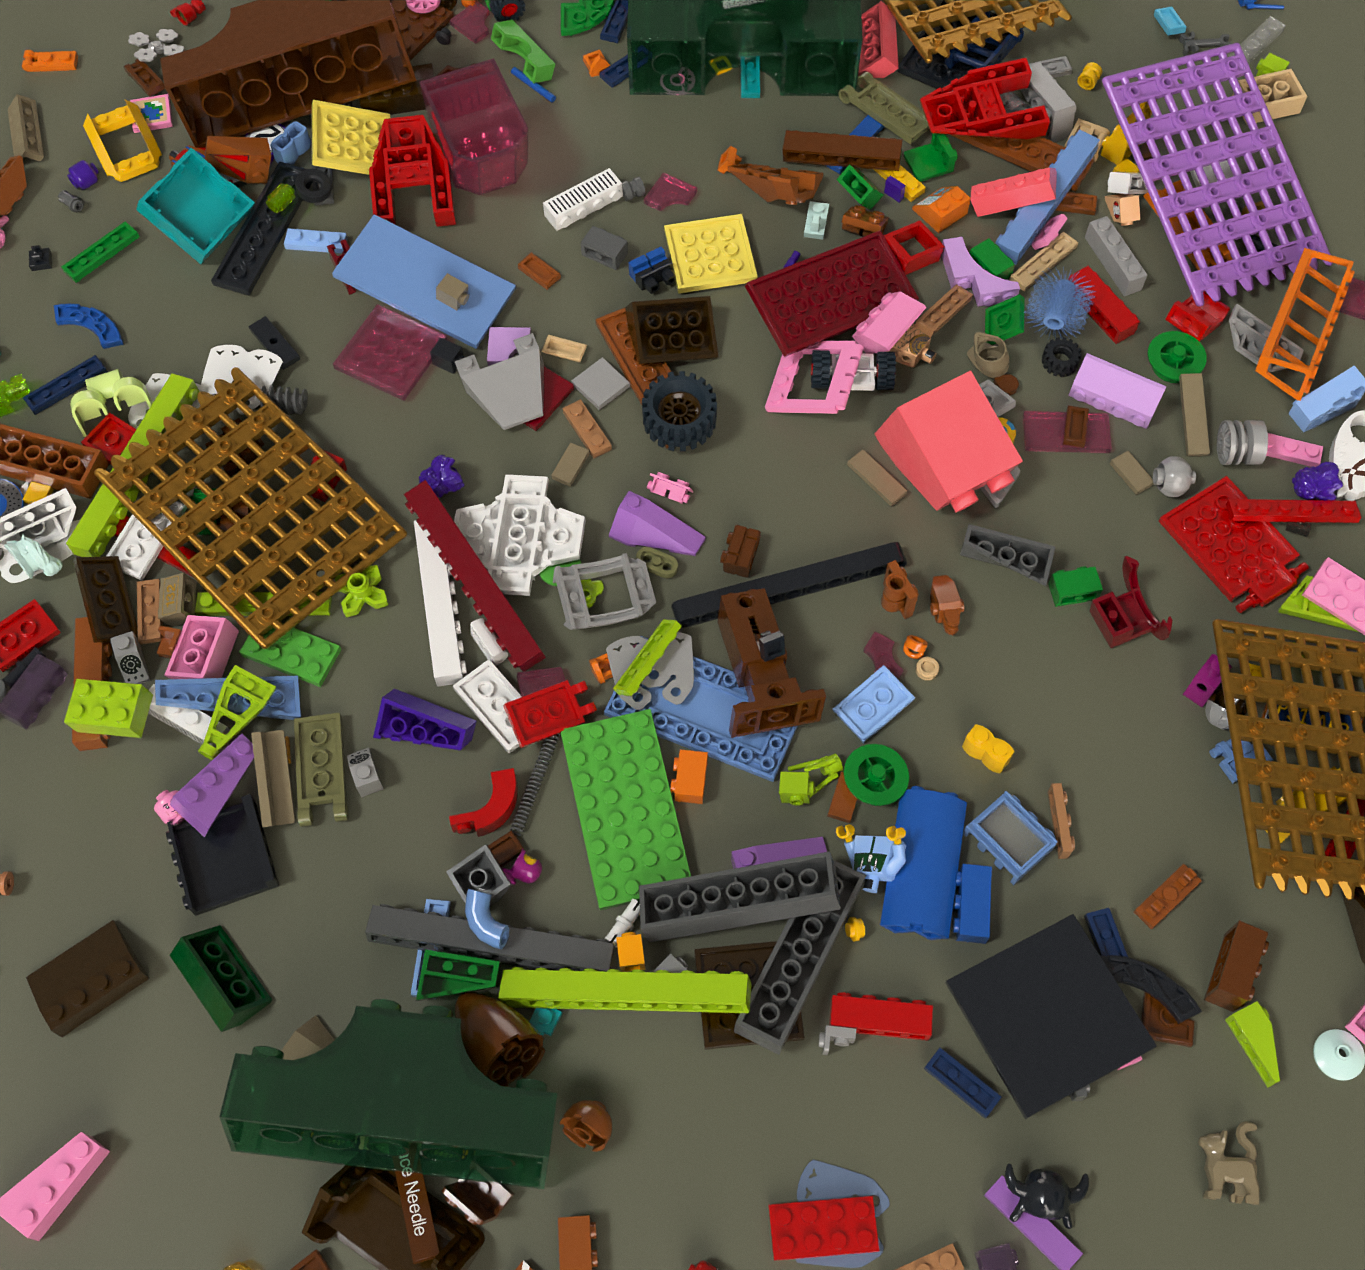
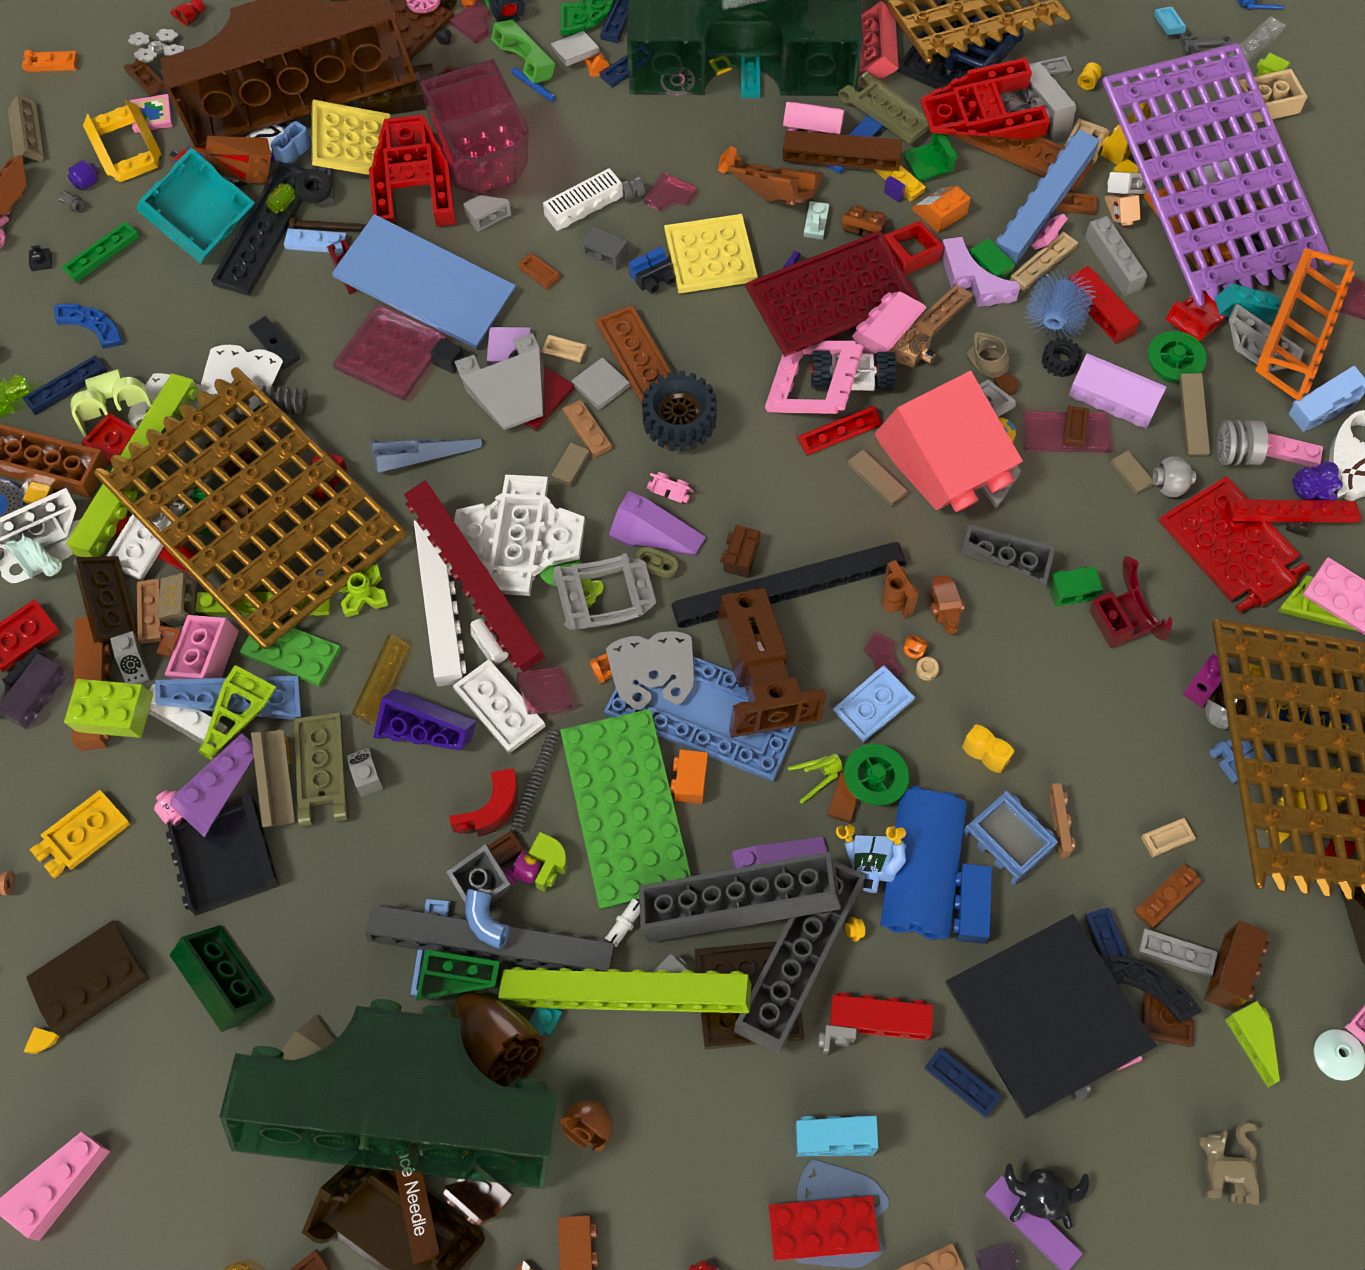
dark purple hair [419,455,465,497] -> none
dark tan brick [436,273,469,311] -> none
red tile [503,680,597,748] -> none
lime plate [613,619,682,696] -> none
light orange brick [616,932,645,972] -> none
dark brown slope [625,296,719,365] -> none
black tile [759,631,785,662] -> none
lime brick [779,772,815,806] -> none
green brick [836,164,884,210] -> none
coral slope [971,167,1057,217] -> none
green plate [985,294,1025,345] -> none
none -> yellow tile [24,1027,60,1054]
none -> yellow tile [29,790,130,879]
none -> dark brown bar [289,217,367,232]
none -> clear yellow plate [351,634,410,725]
none -> sand blue wedge [369,438,482,473]
none -> light grey slope [463,195,511,232]
none -> lime brick [529,832,567,892]
none -> light grey tile [551,31,600,66]
none -> bright pink slope [783,101,846,134]
none -> medium azure wedge [795,1116,878,1157]
none -> red slope [796,405,882,455]
none -> light grey plate [1137,929,1217,977]
none -> tan tile [1141,818,1196,858]
none -> teal brick [1215,283,1281,325]

